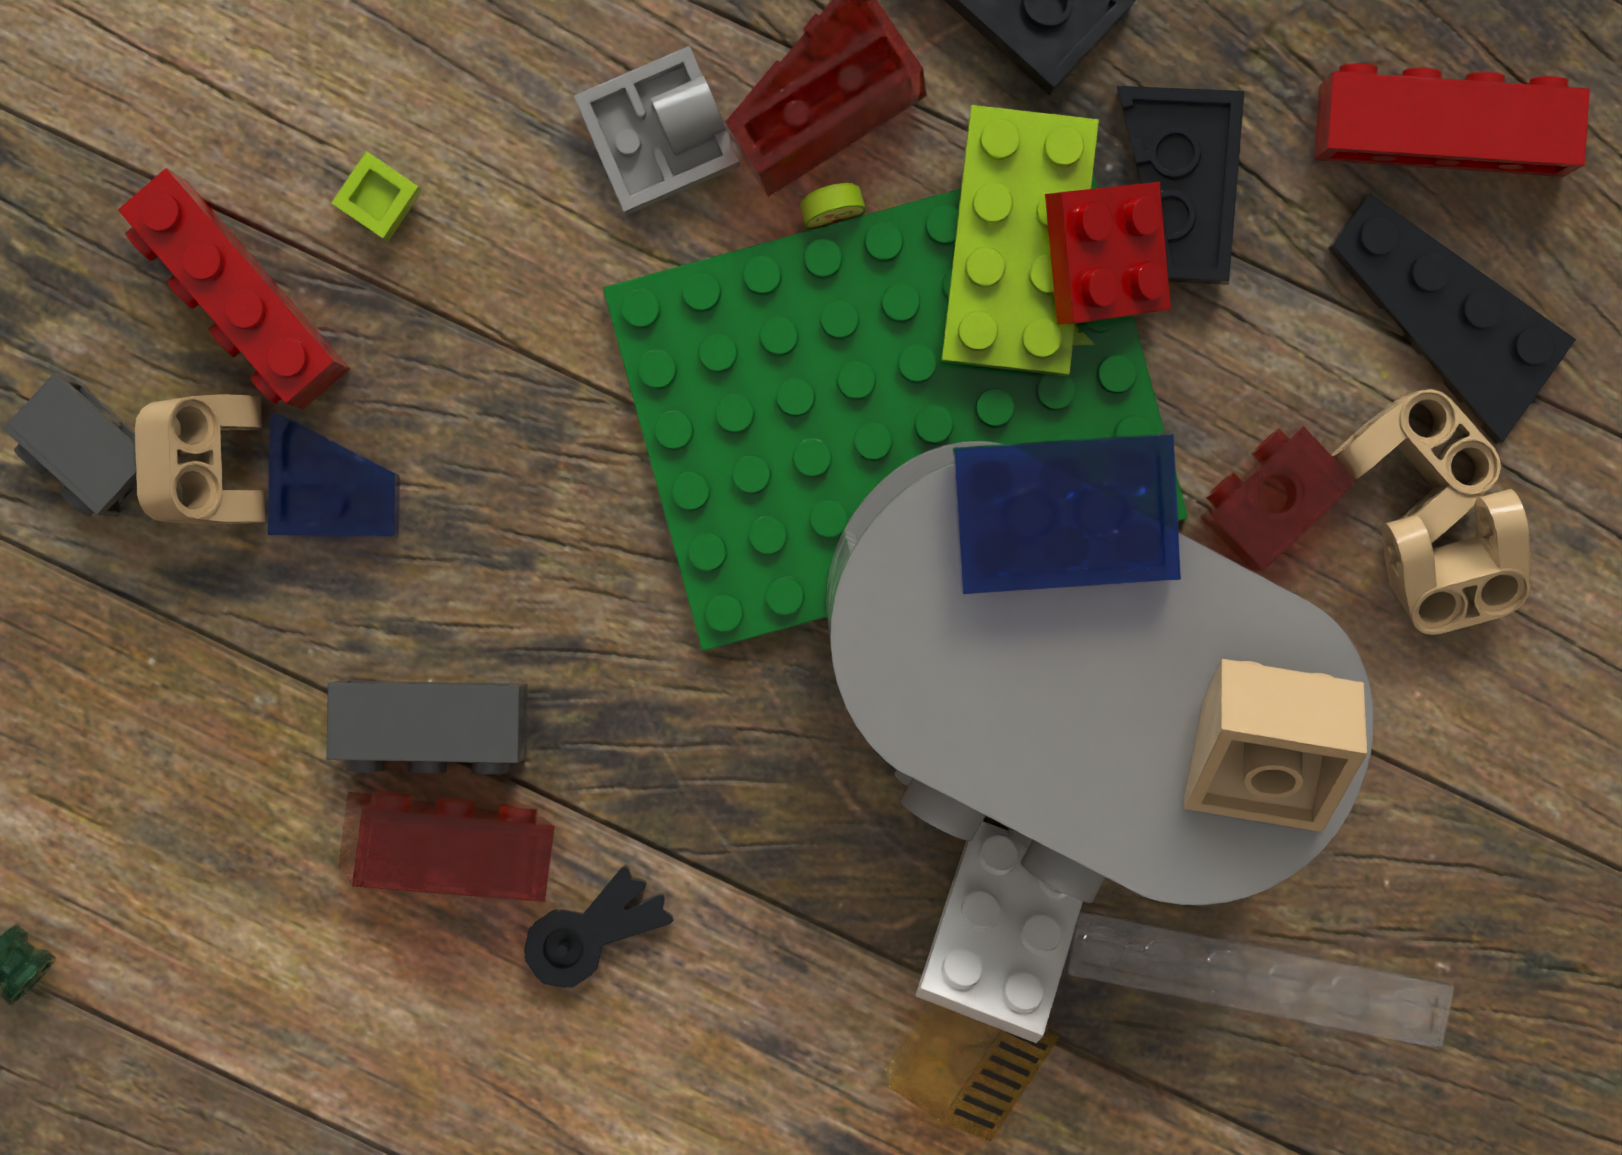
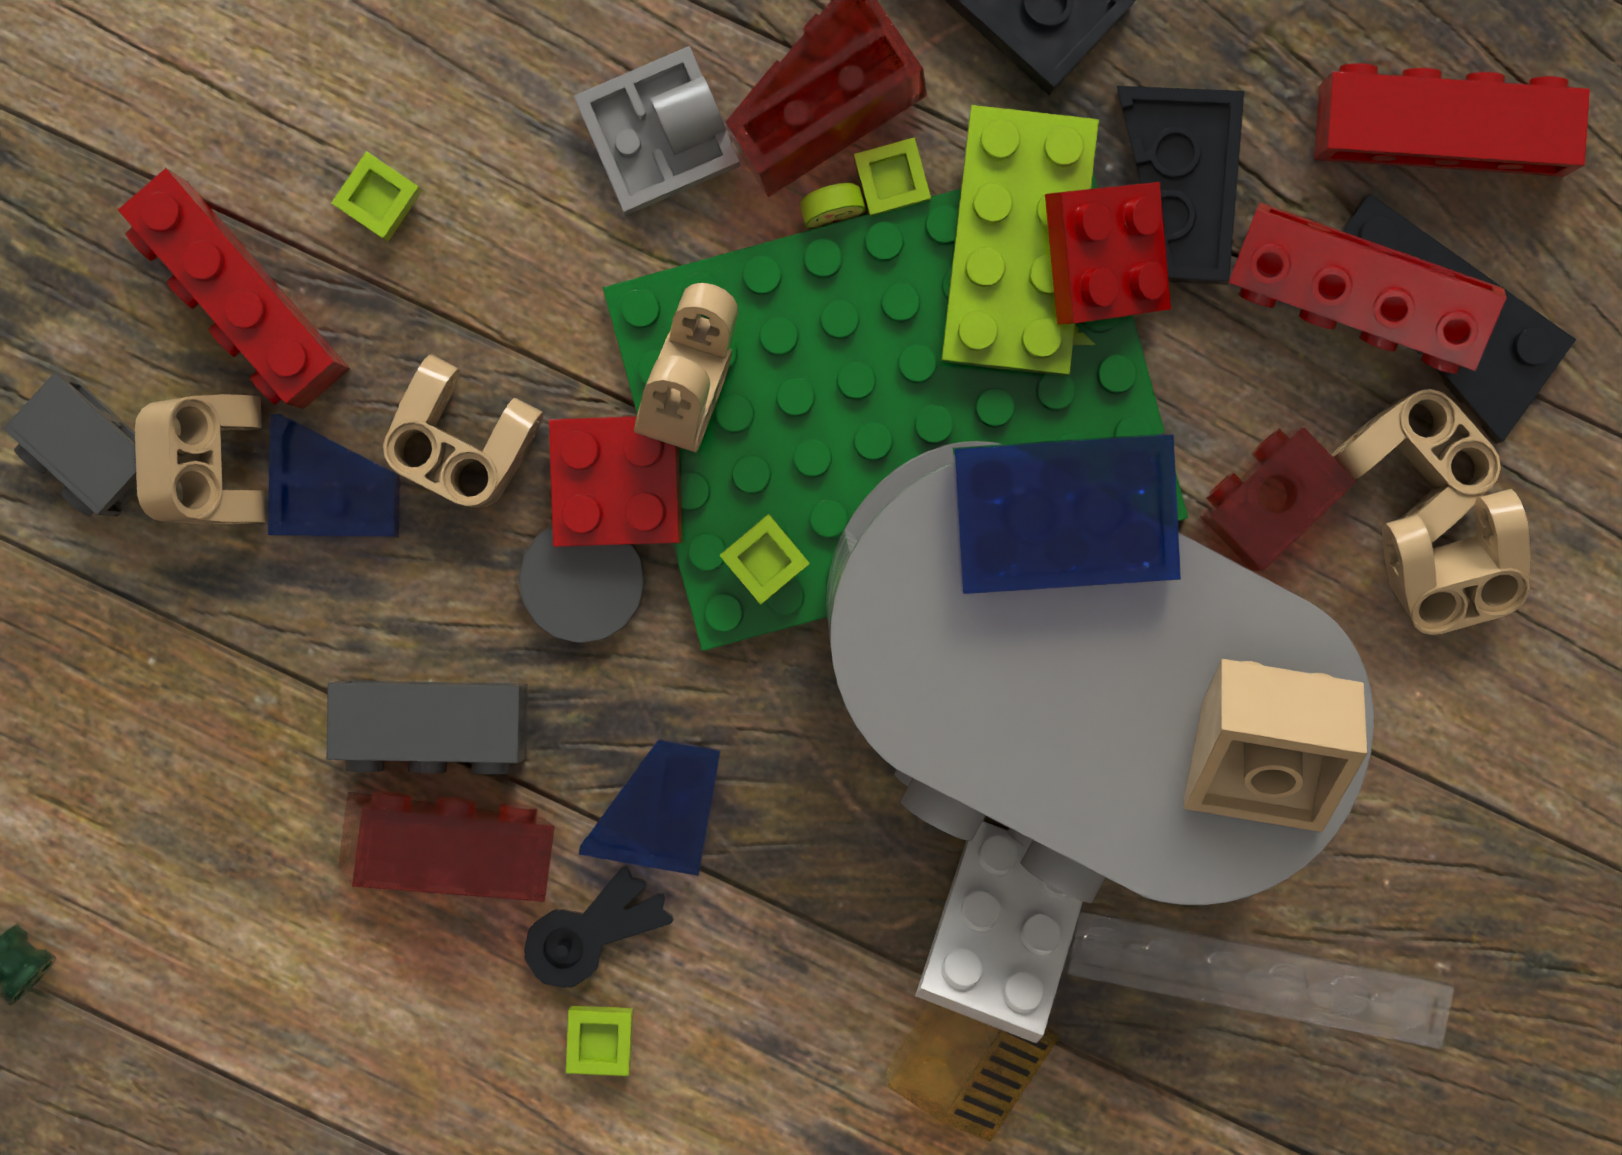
none -> tan piece [383,354,544,508]
none -> dark grey tile [519,526,645,643]
none -> red plate [549,416,683,547]
none -> lime plate [566,1005,634,1076]
none -> clear blue wing [579,739,721,876]
none -> tan piece [634,283,738,453]
none -> lime plate [719,514,810,605]
none -> lime plate [853,137,931,217]
none -> red brick [1228,202,1506,374]

